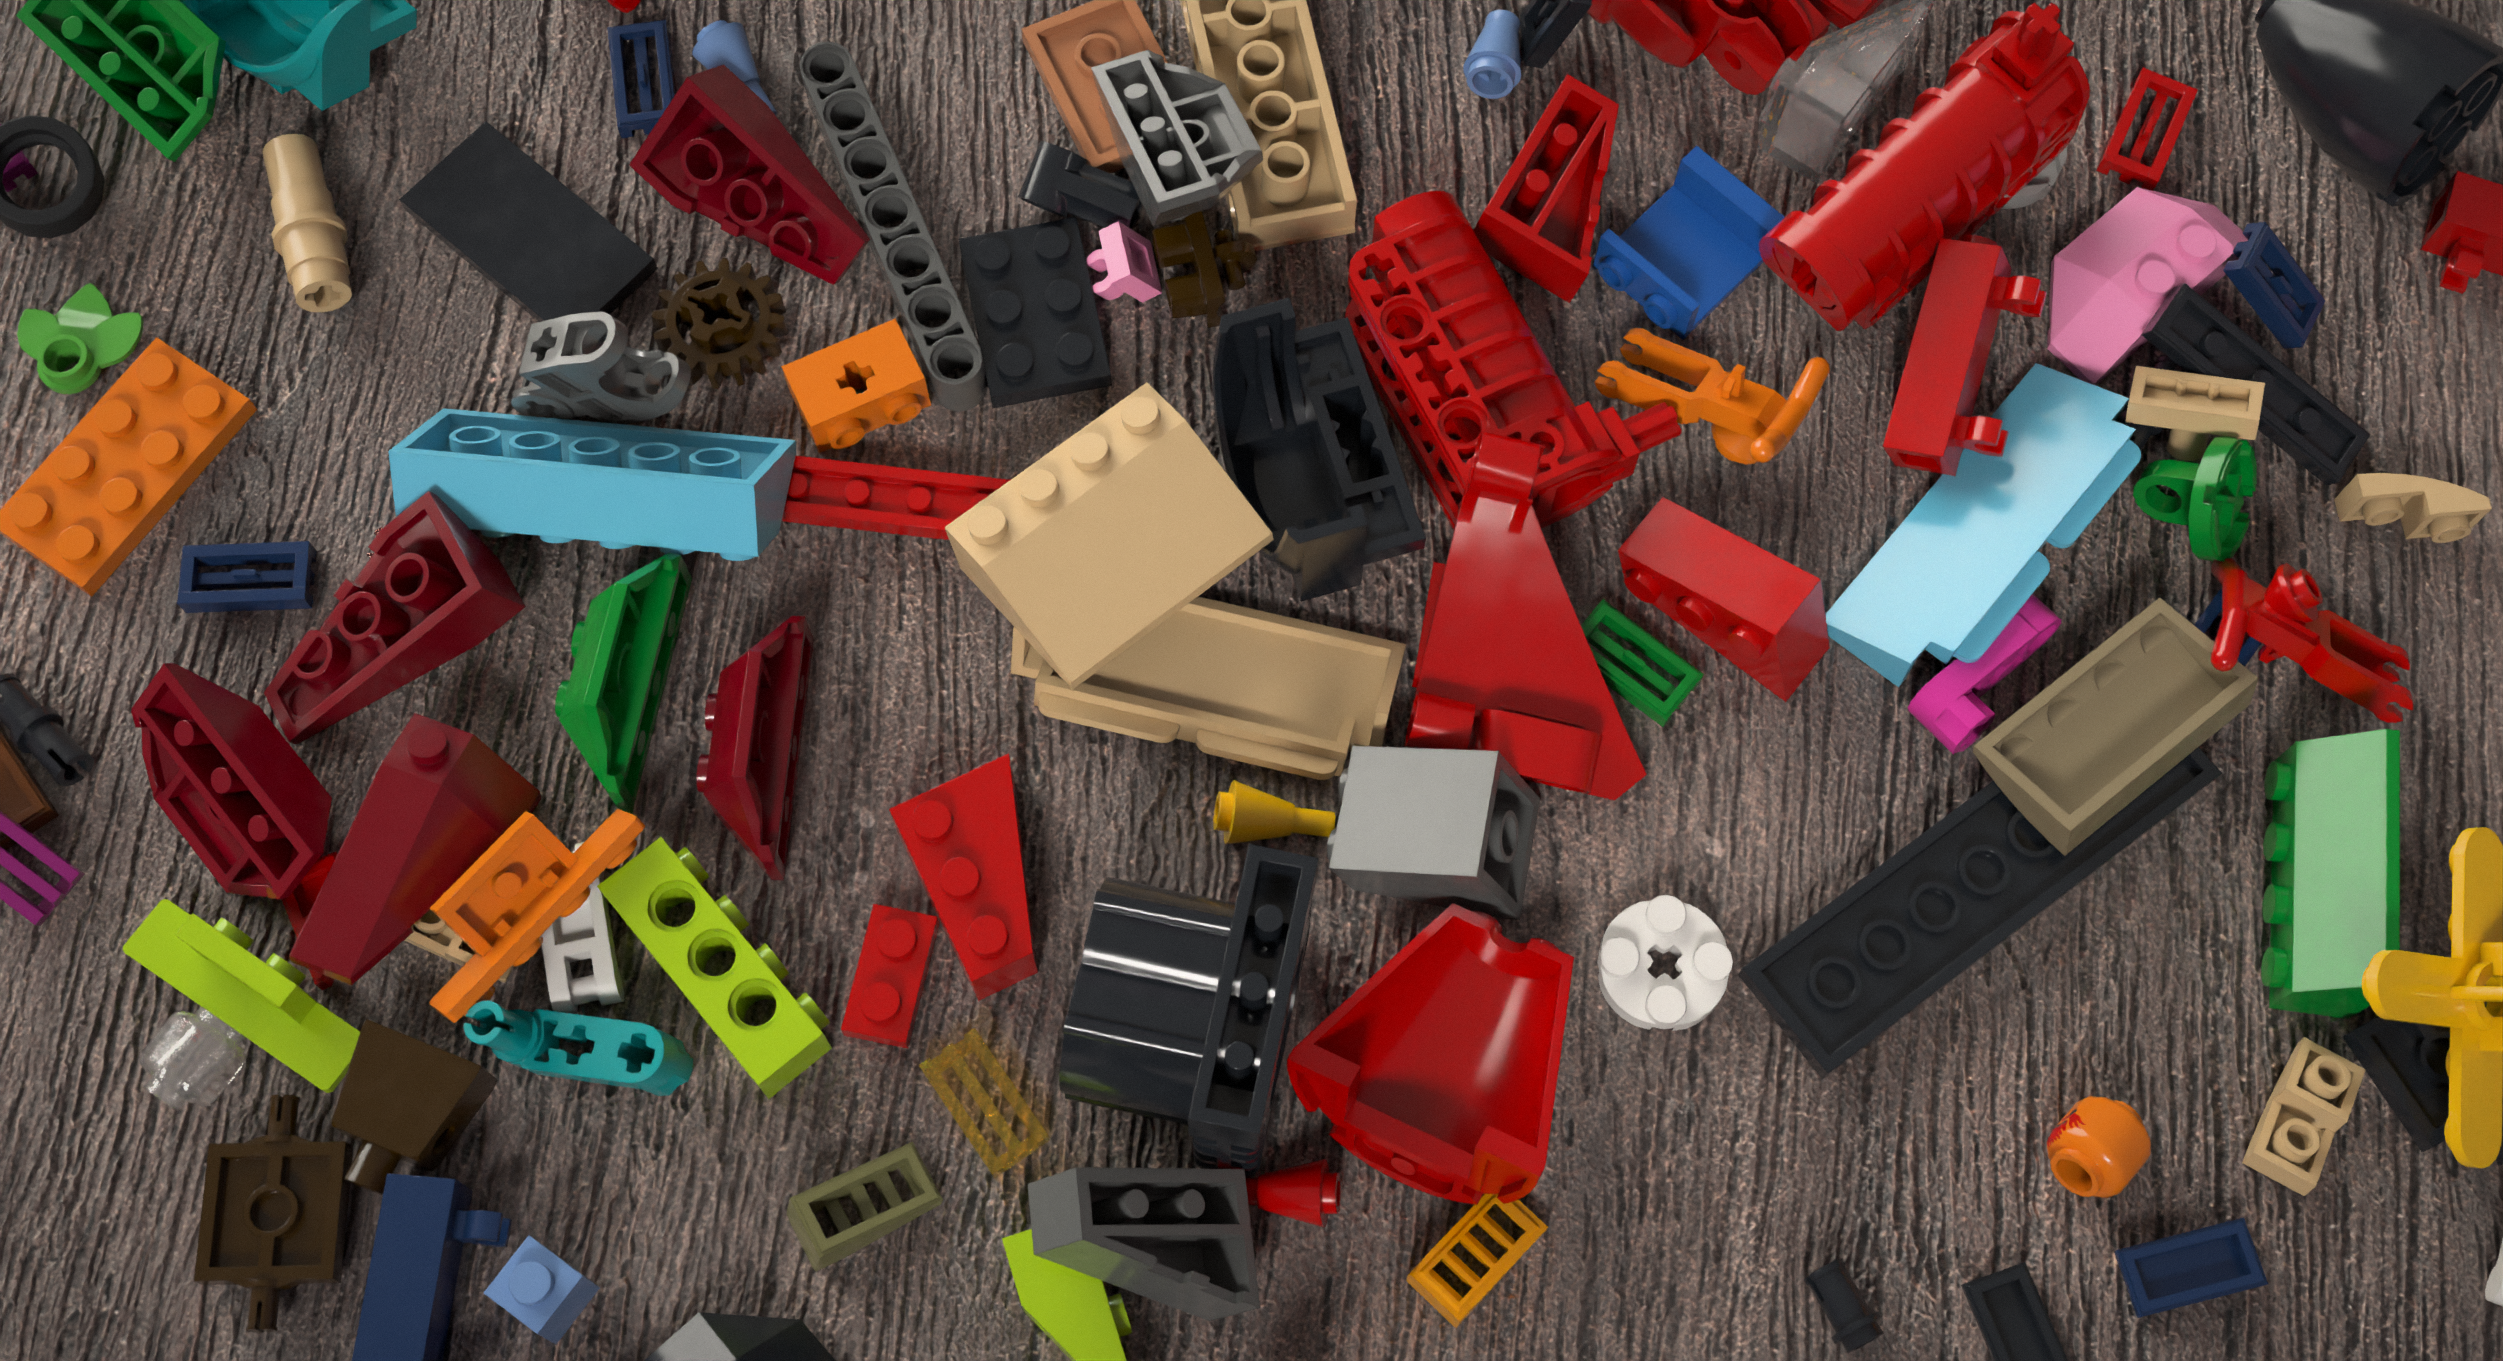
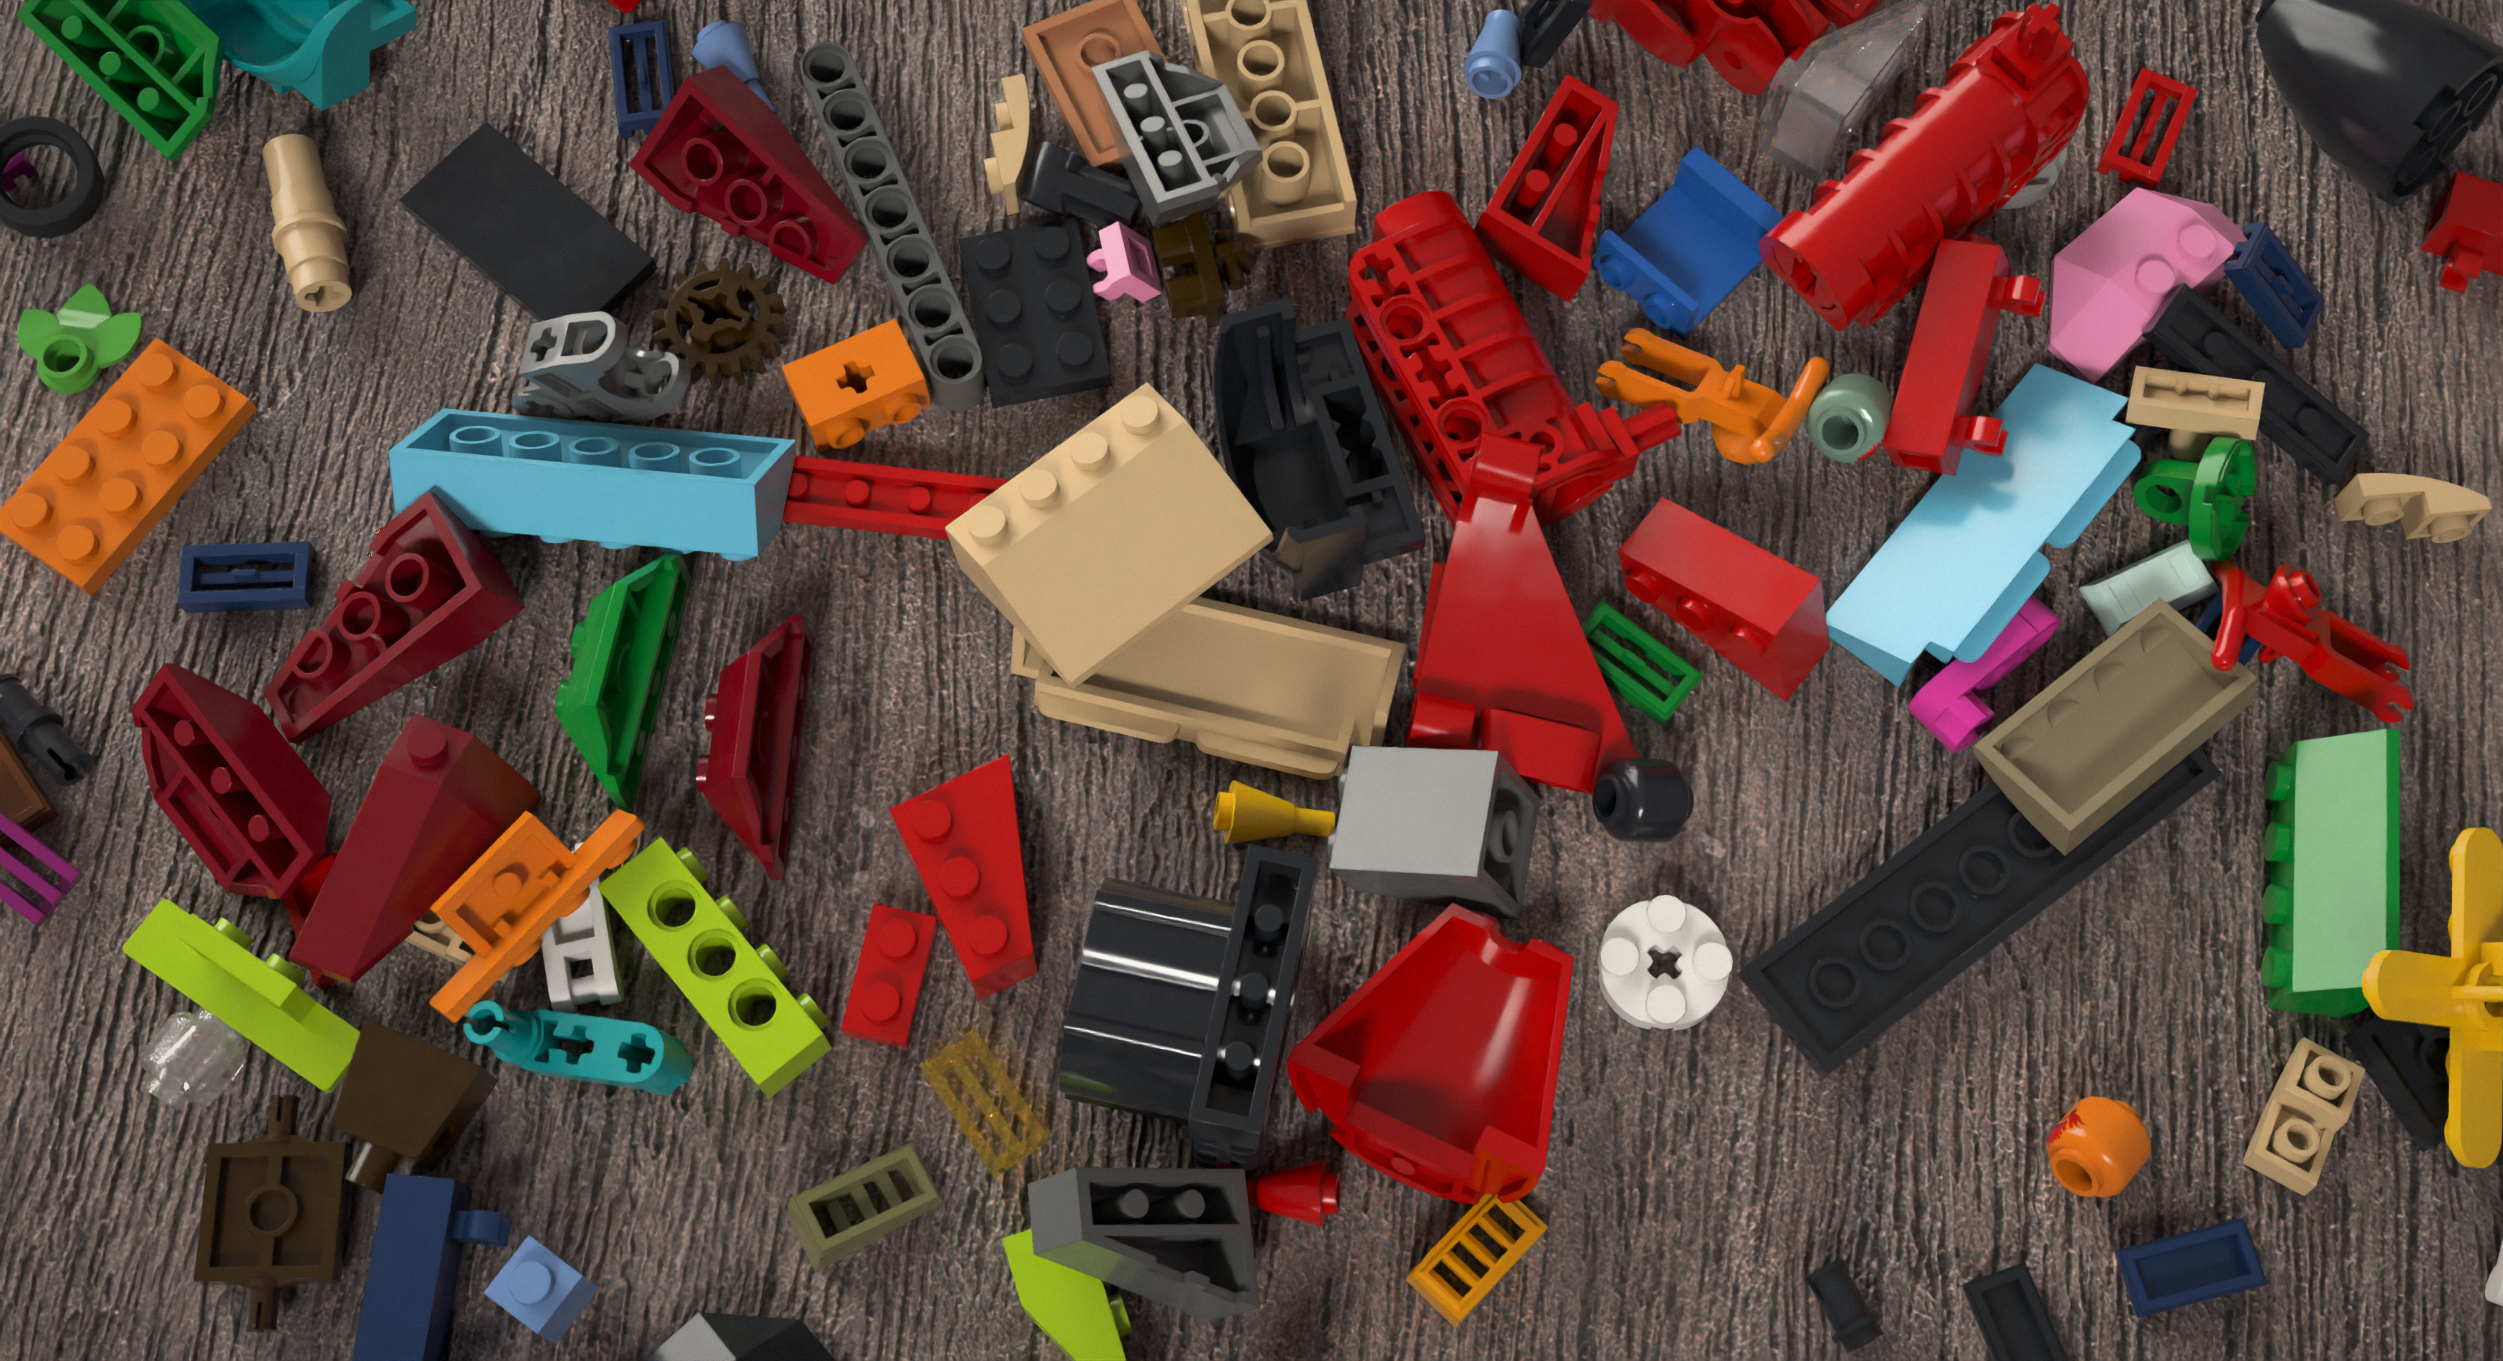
none -> tan slope [983,74,1033,215]
none -> black head [1592,758,1694,843]
none -> sand green head [1806,373,1895,463]
none -> light aqua tile [2079,539,2219,638]

